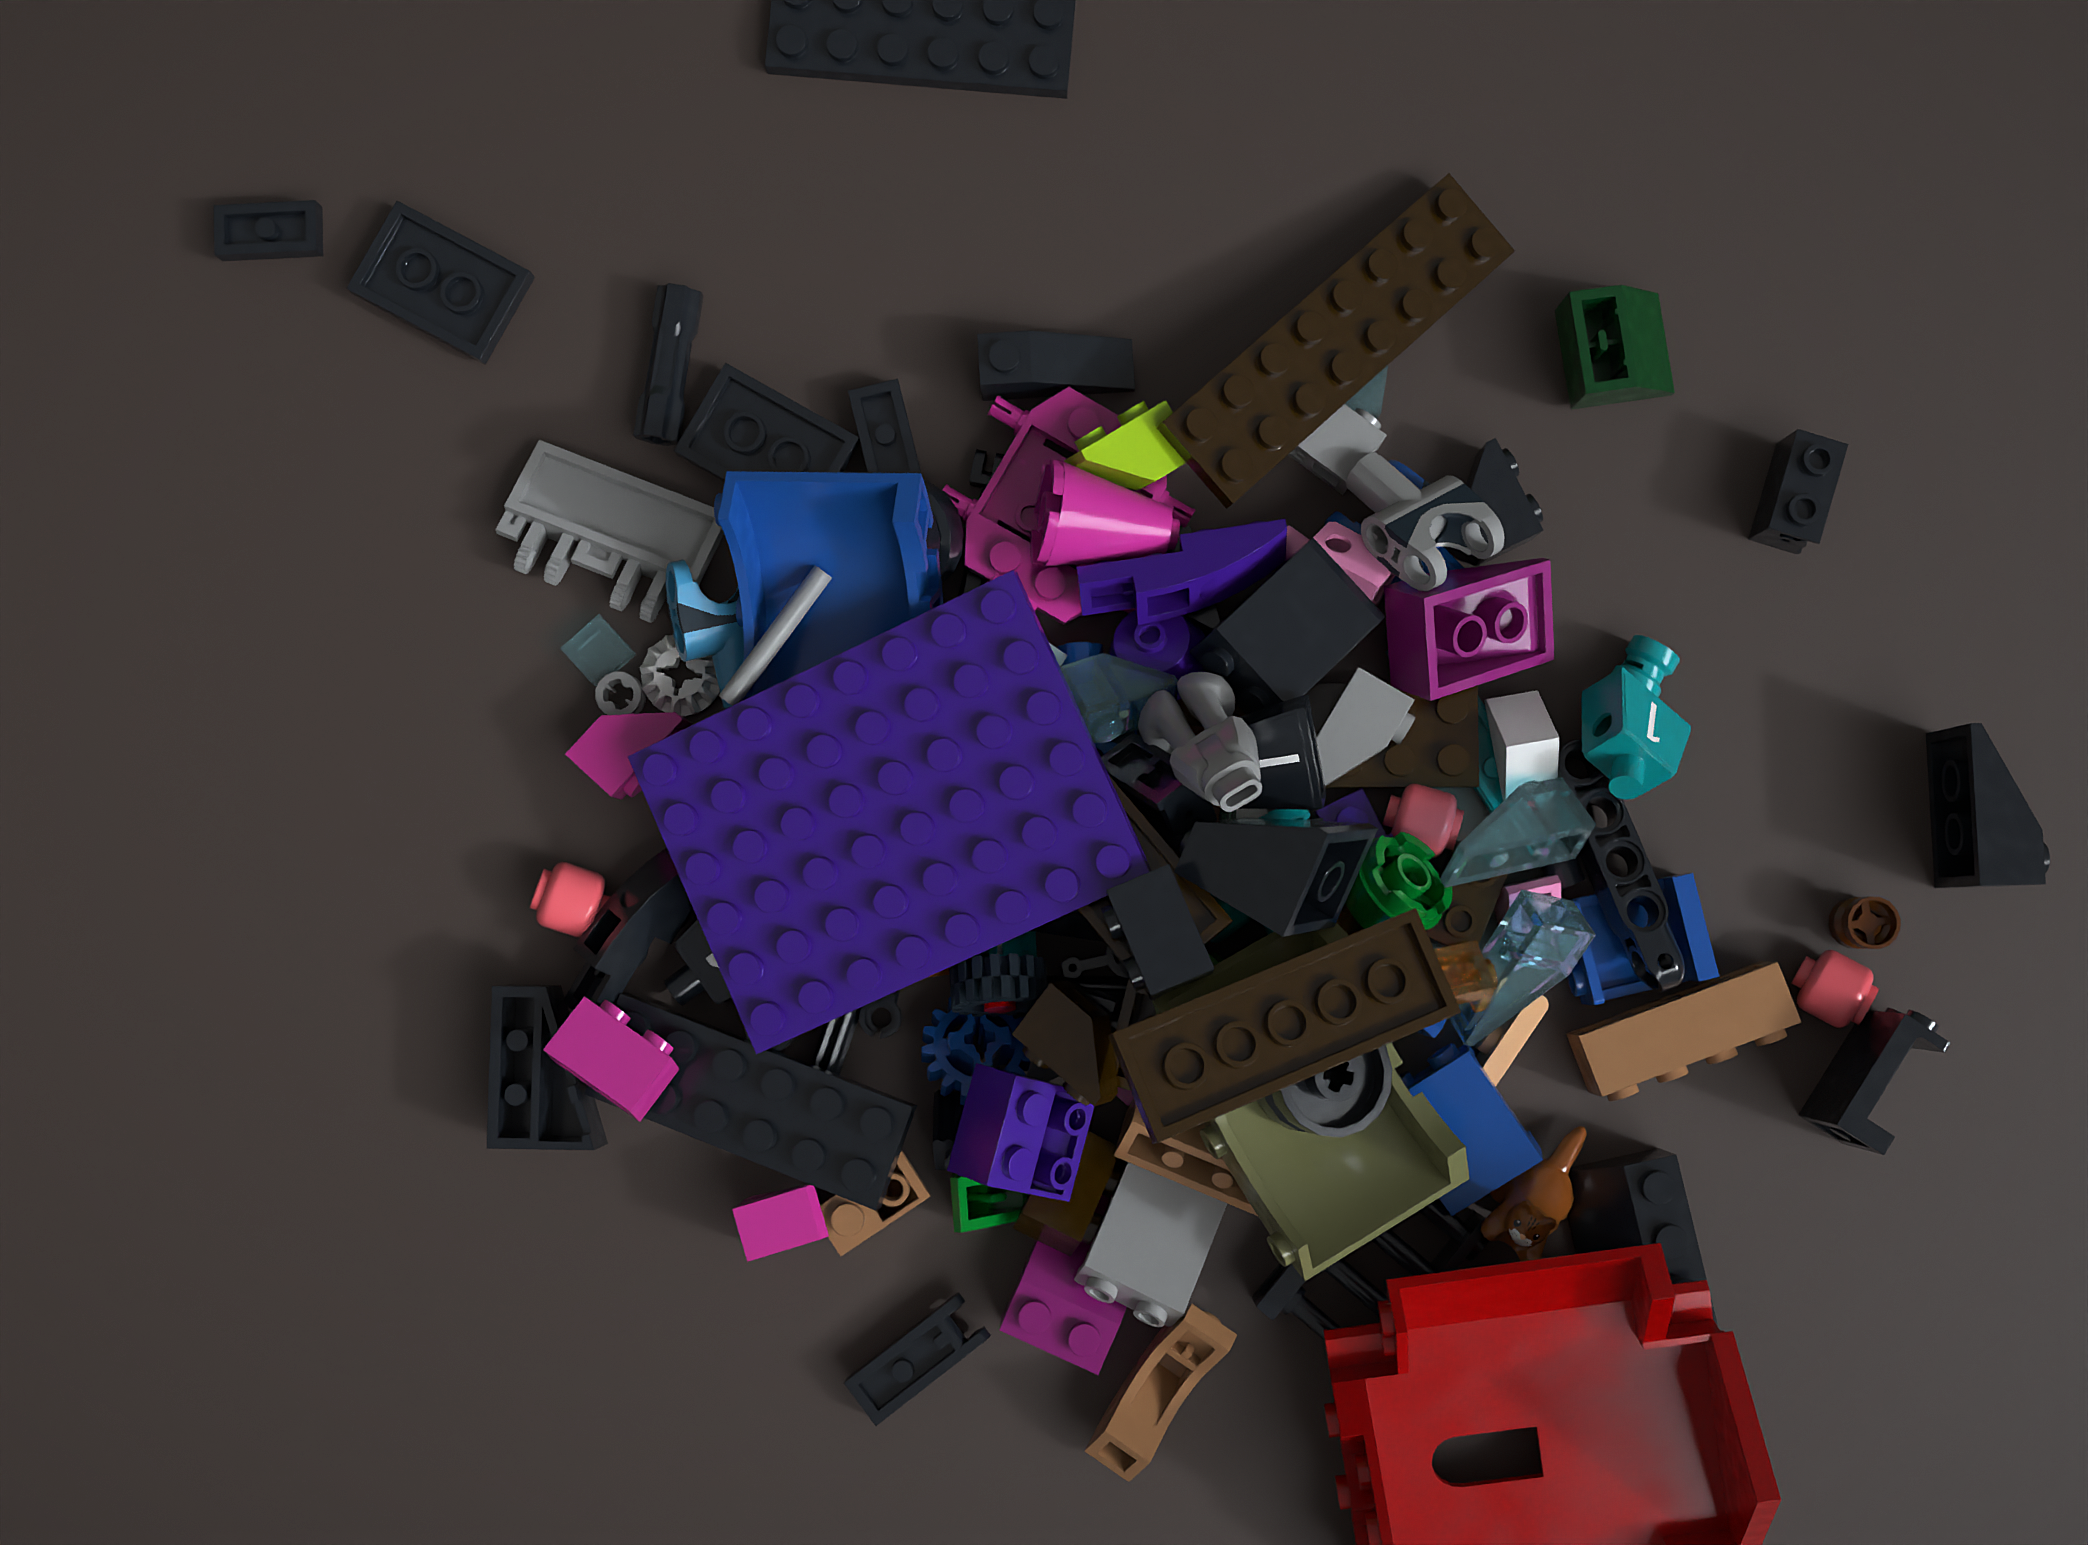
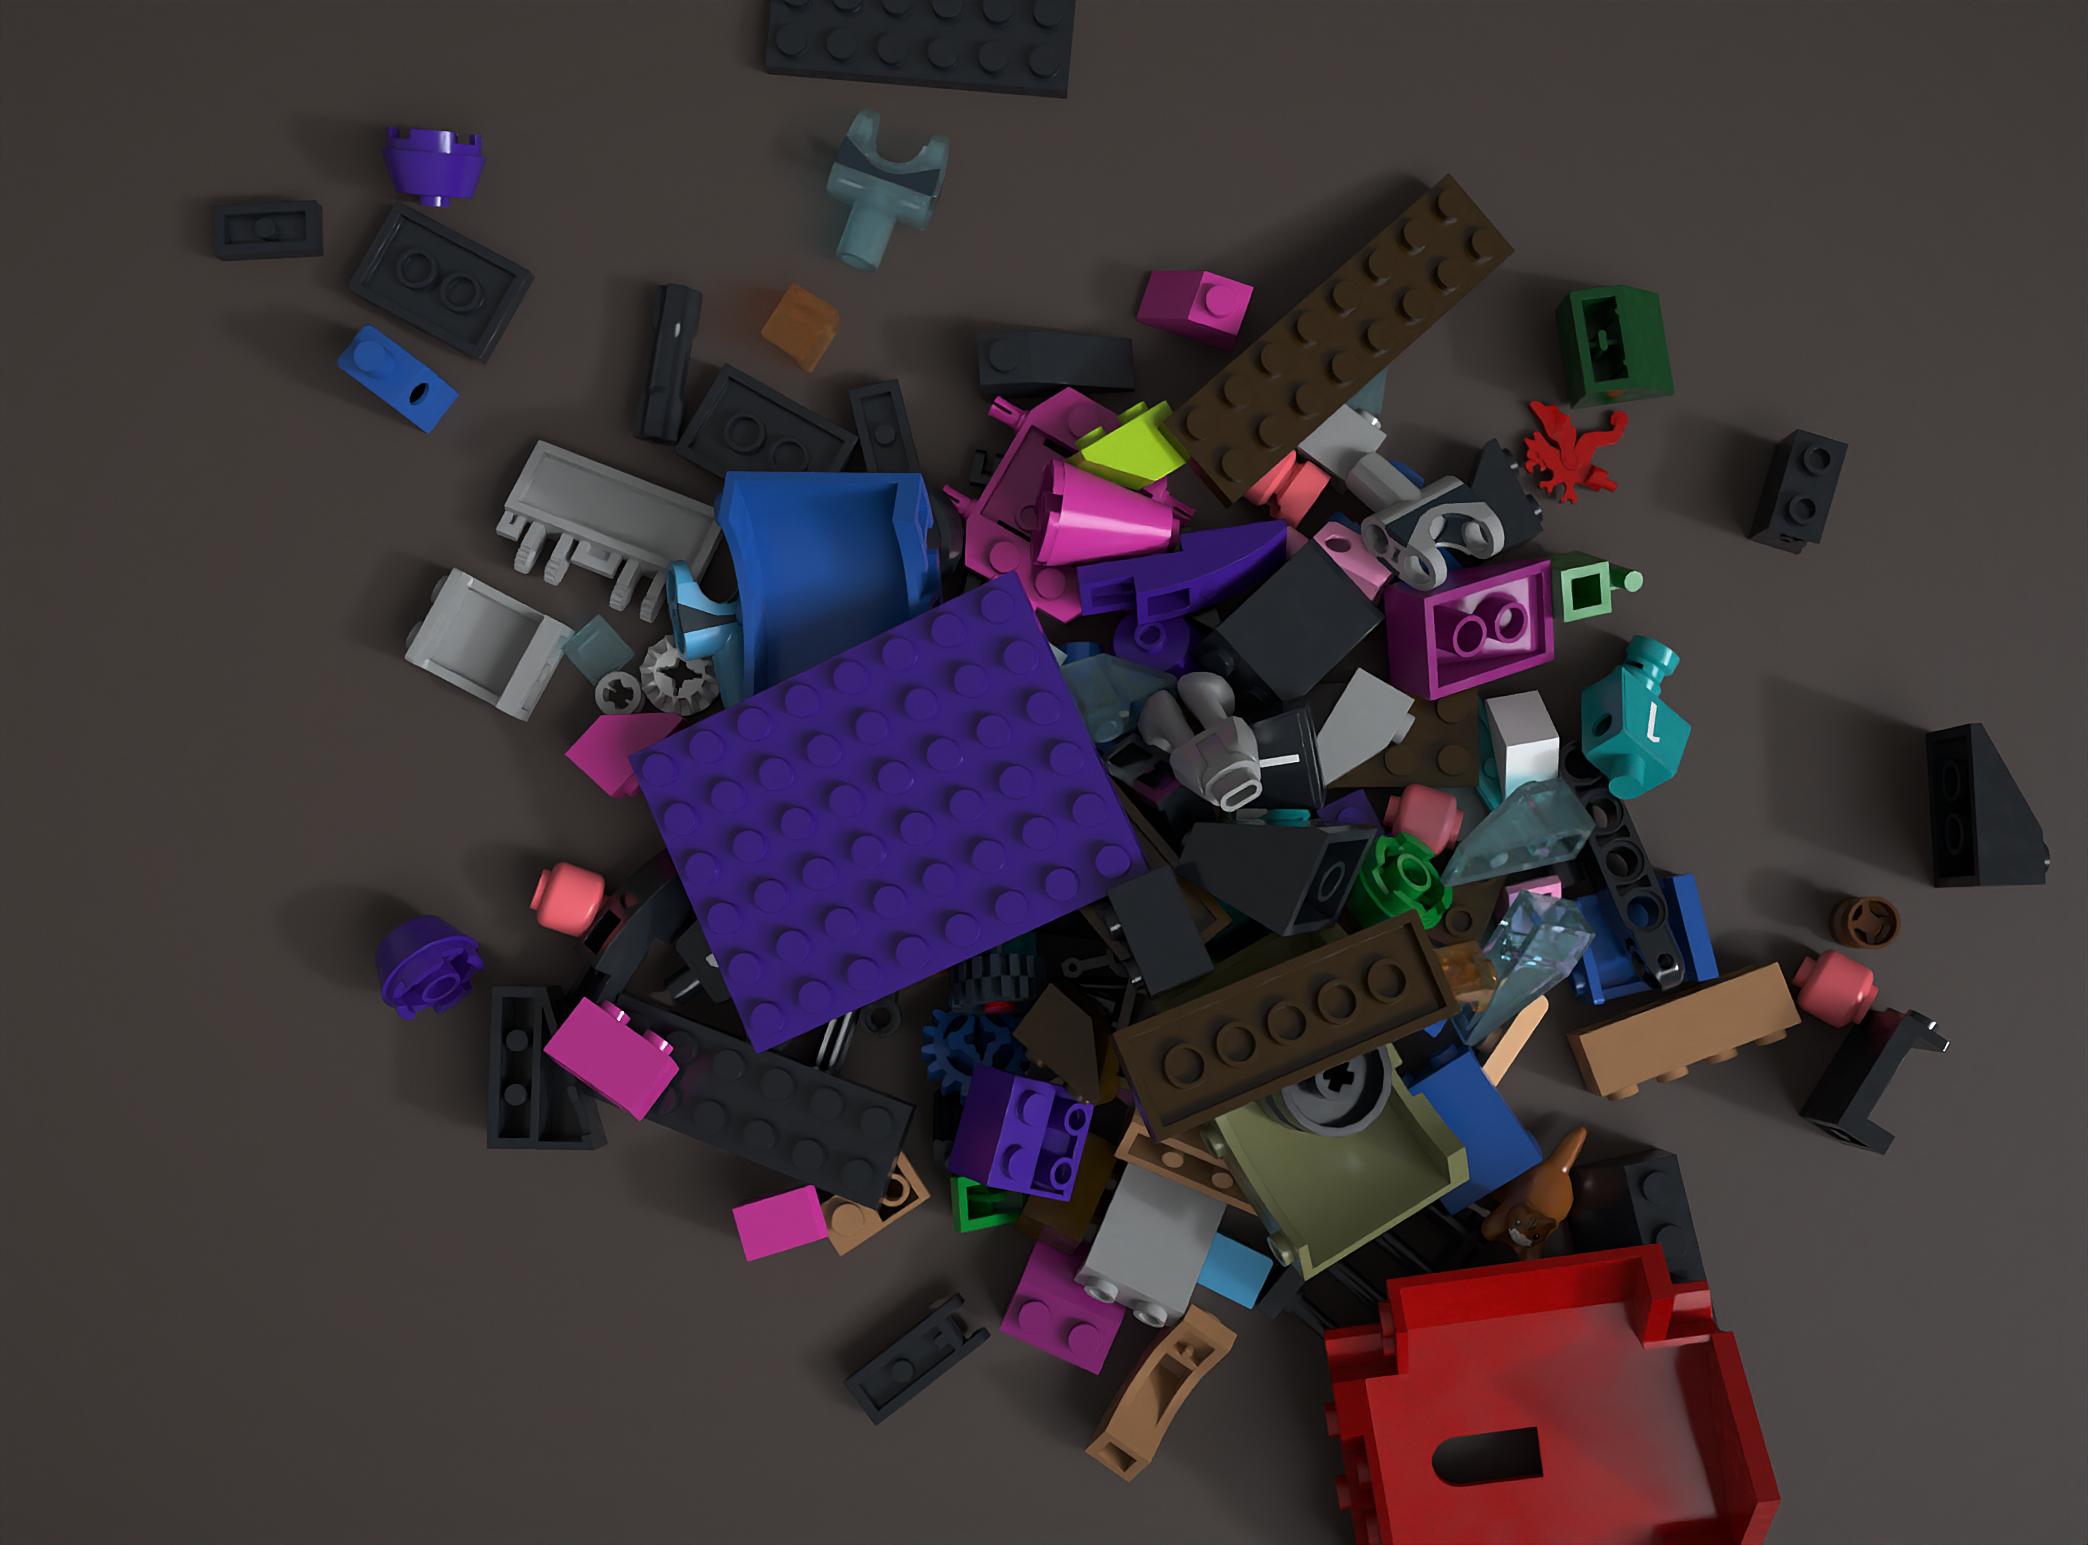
light grey bar [719,565,832,706] -> none
none -> blue torso [336,323,460,434]
none -> dark purple cone [375,915,485,1020]
none -> dark purple cone [380,127,487,207]
none -> light grey panel [404,568,576,722]
none -> clear orange panel [762,283,842,374]
none -> clear light blue connector [827,108,950,273]
none -> dark pink slope [1136,271,1254,353]
none -> dark azure panel [1197,1227,1273,1309]
none -> coral wheel [1242,450,1332,529]
none -> red piece [1522,401,1629,505]
none -> green brick [1544,551,1643,623]

